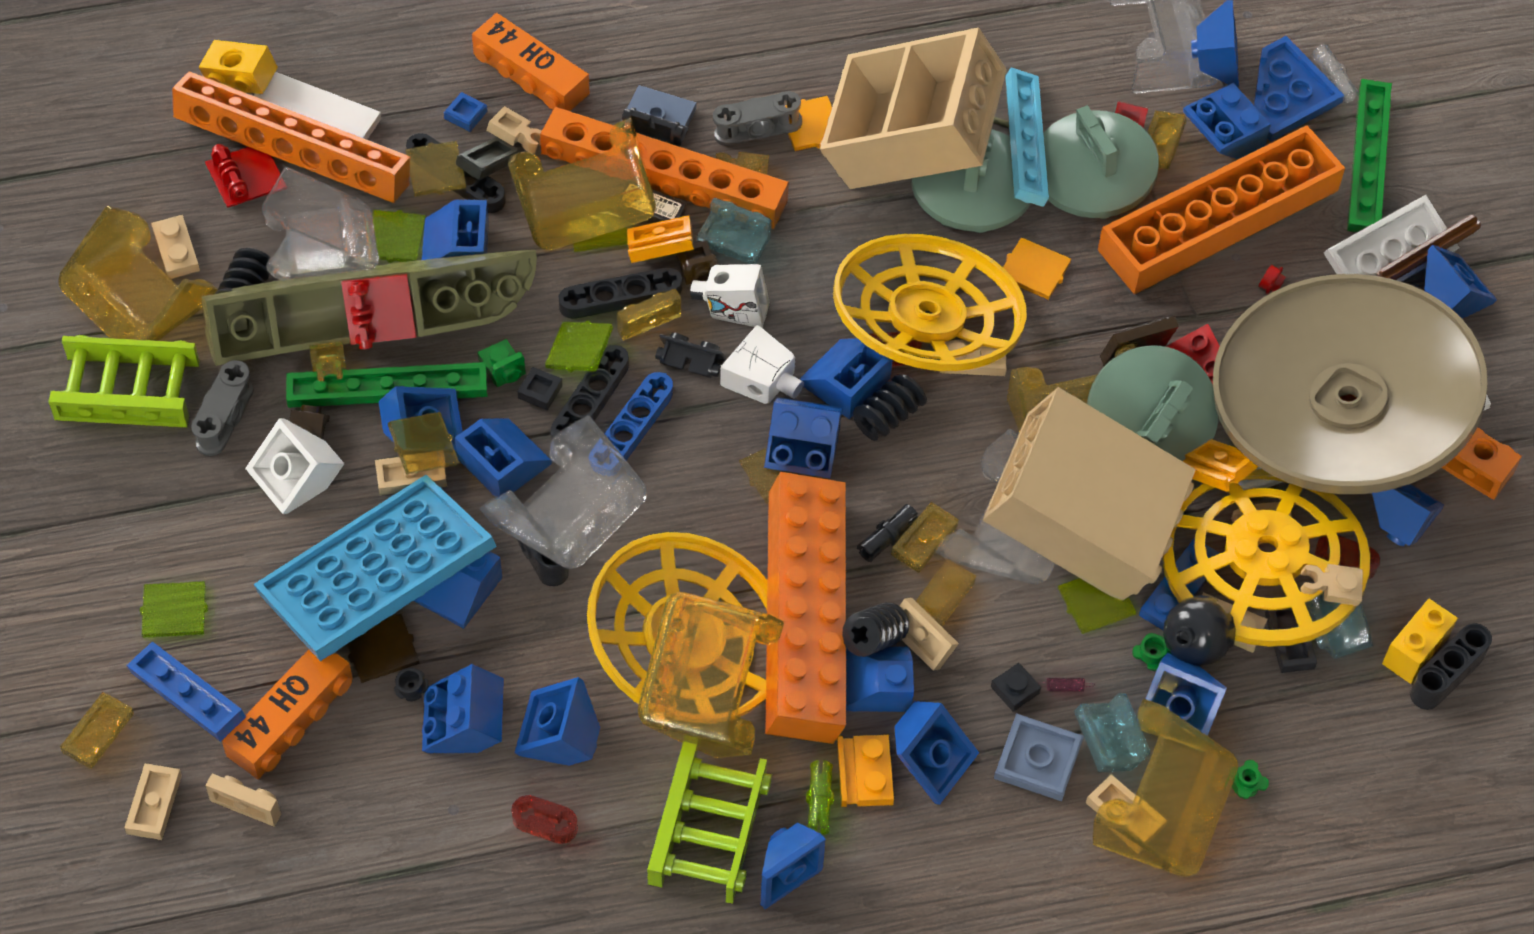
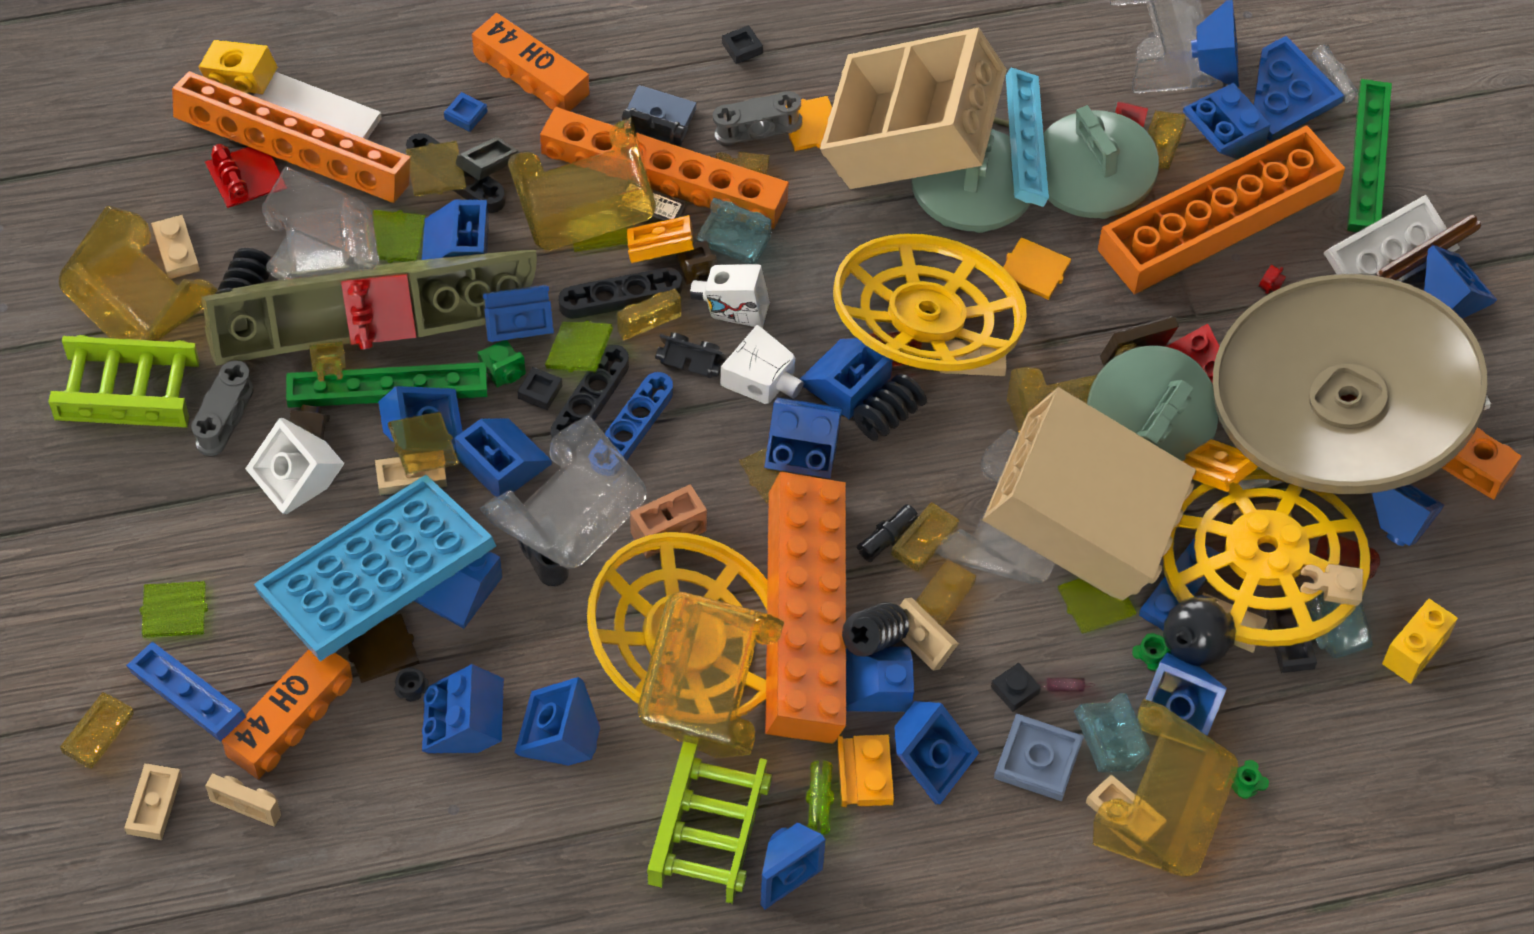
tan plate [486,106,541,154] -> none
clear red beam [511,795,578,844] -> none
black beam [1410,623,1492,710] -> none
none -> blue plate [483,285,554,342]
none -> nougat brick [630,484,707,559]
none -> black plate [722,25,763,64]

